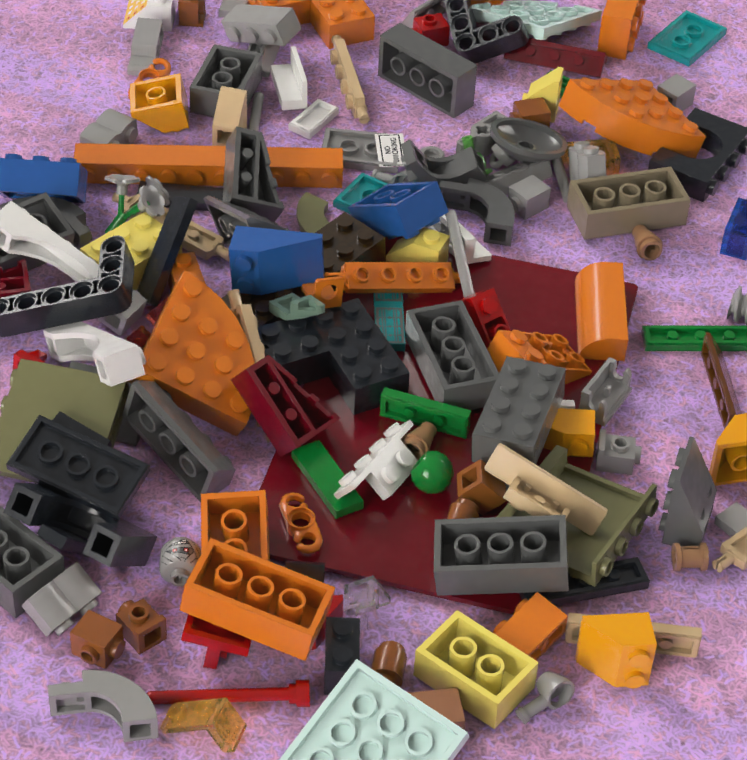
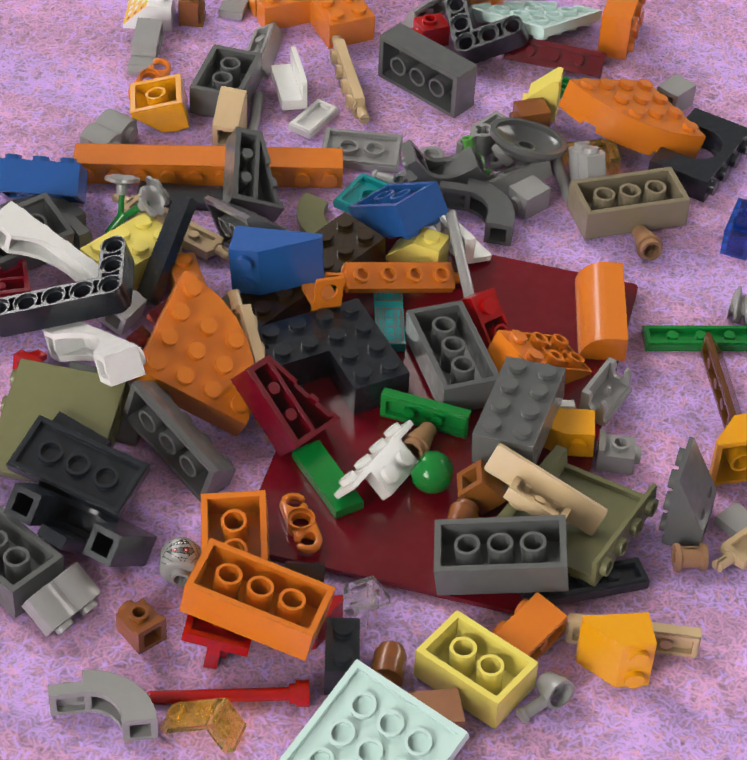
dark orange brick [70,609,126,669] -> none
light grey brick [221,4,302,46] -> none
sand green slope [269,293,325,320] -> none
white sticker [374,133,404,167] -> none
teal tile [647,10,727,67] -> none

